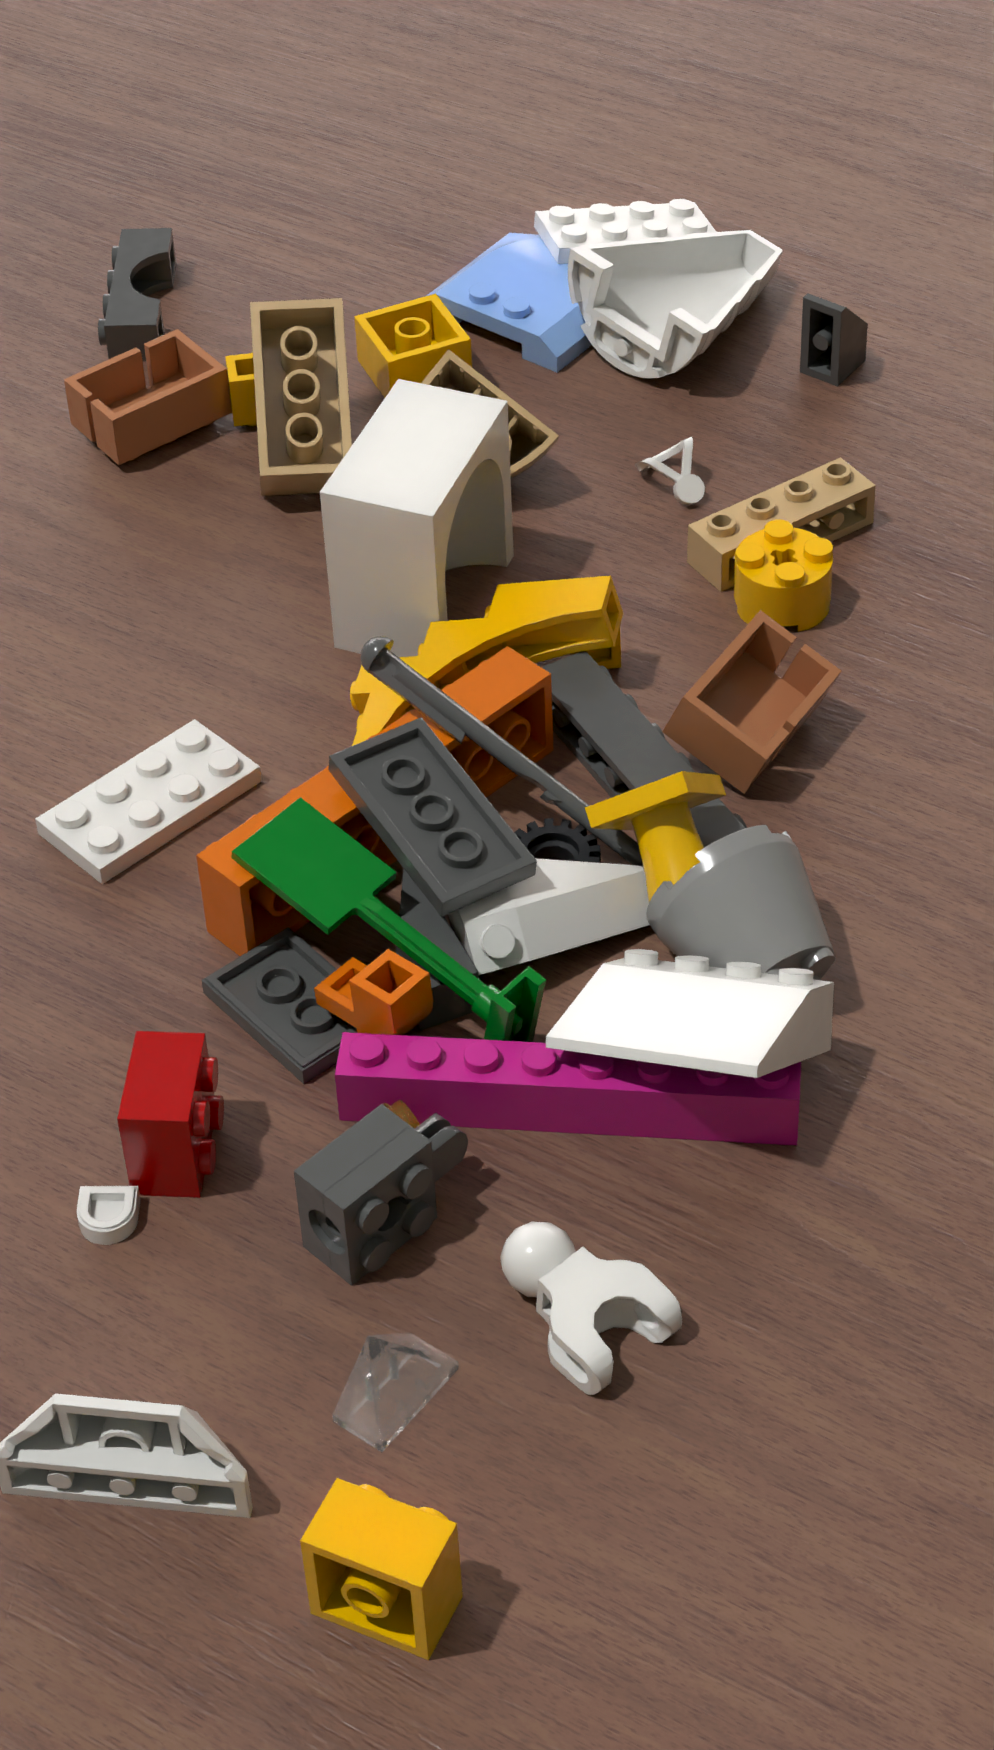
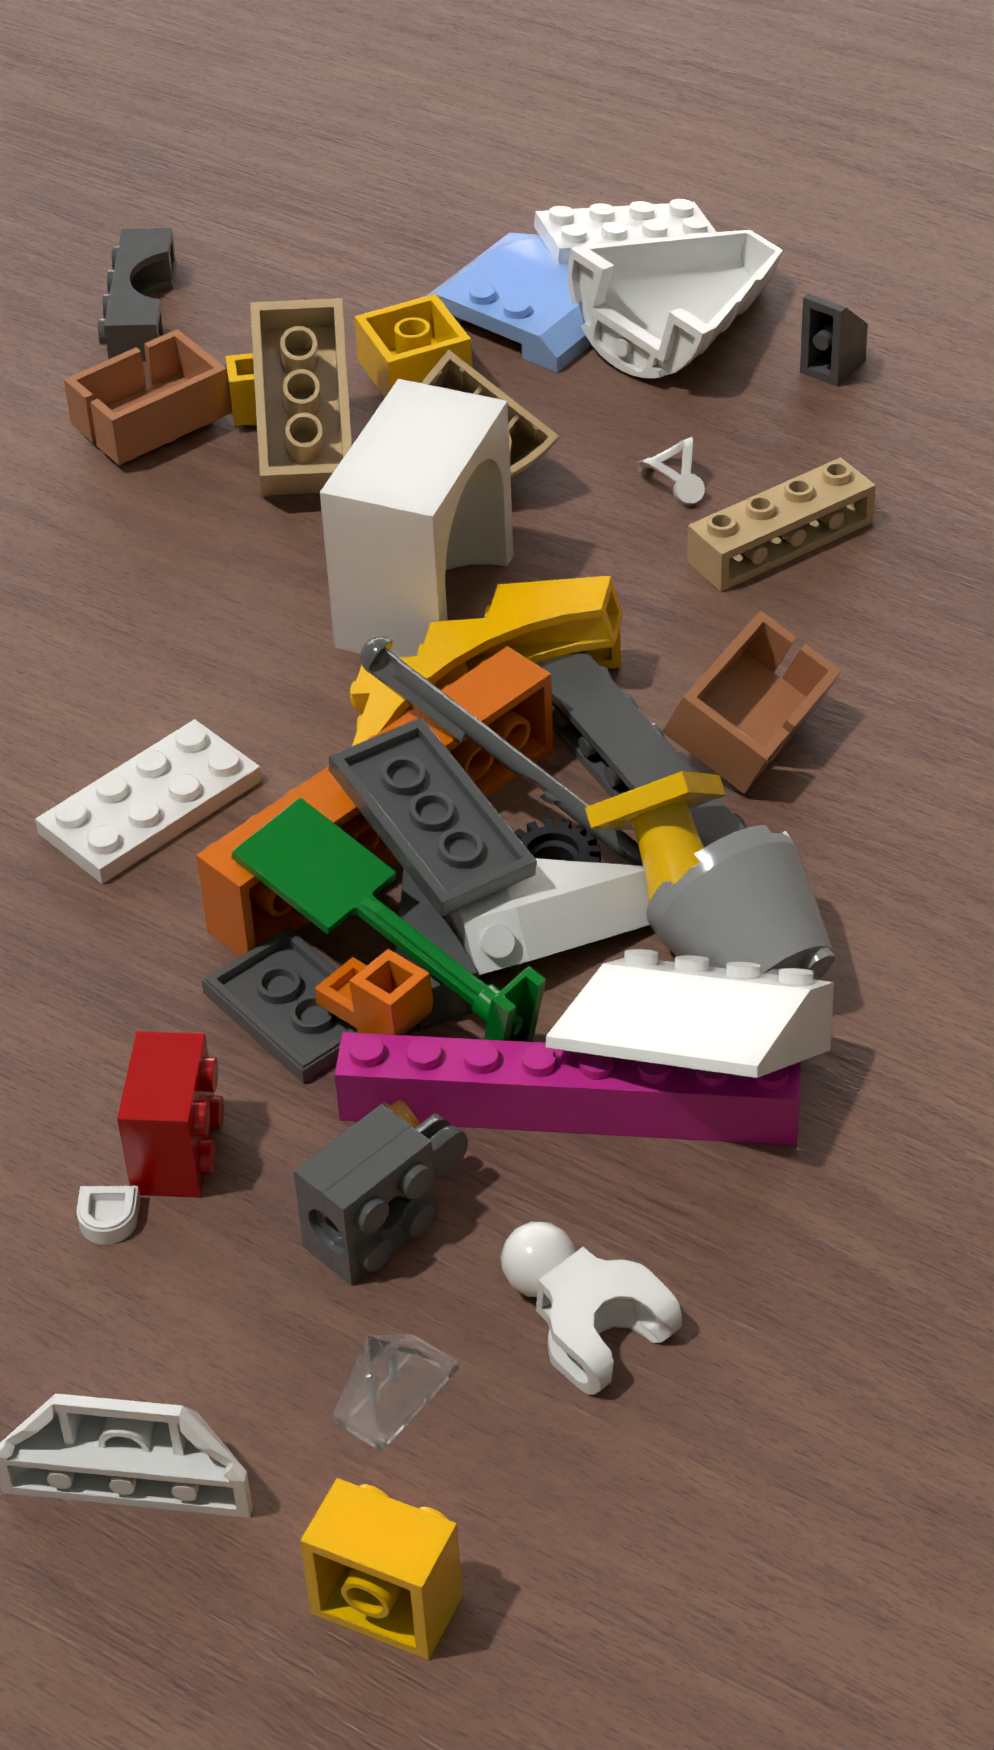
yellow brick [734,519,833,632] -> none

